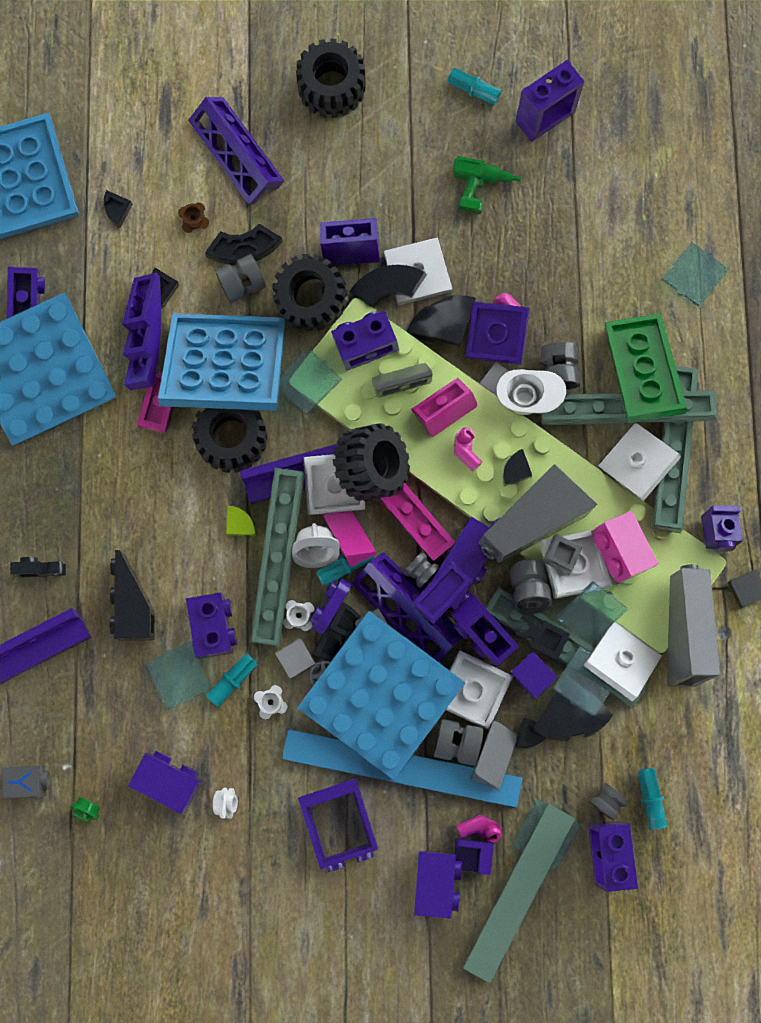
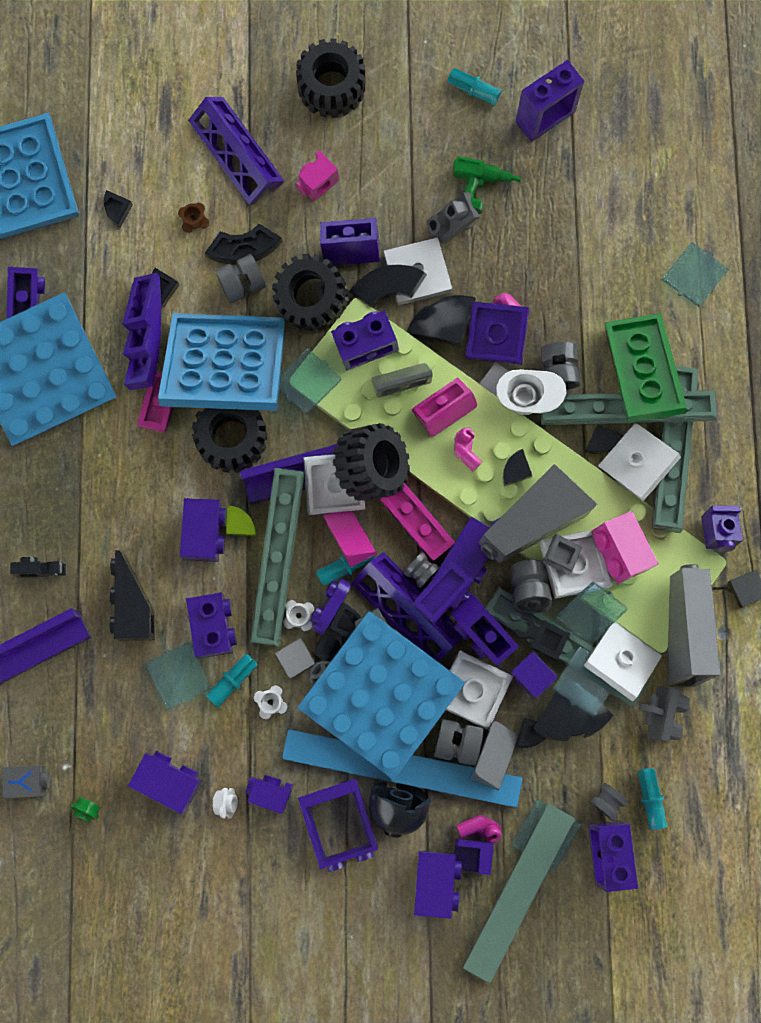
white piece [292,523,340,568] -> none
none -> dark purple brick [180,498,227,562]
none -> dark purple brick [245,775,294,814]
none -> dark pink brick [295,150,339,202]
none -> black cylinder [369,782,431,838]
none -> dark grey hips [426,192,480,243]
none -> black tile [585,424,623,454]
none -> dark grey hips [638,686,690,742]

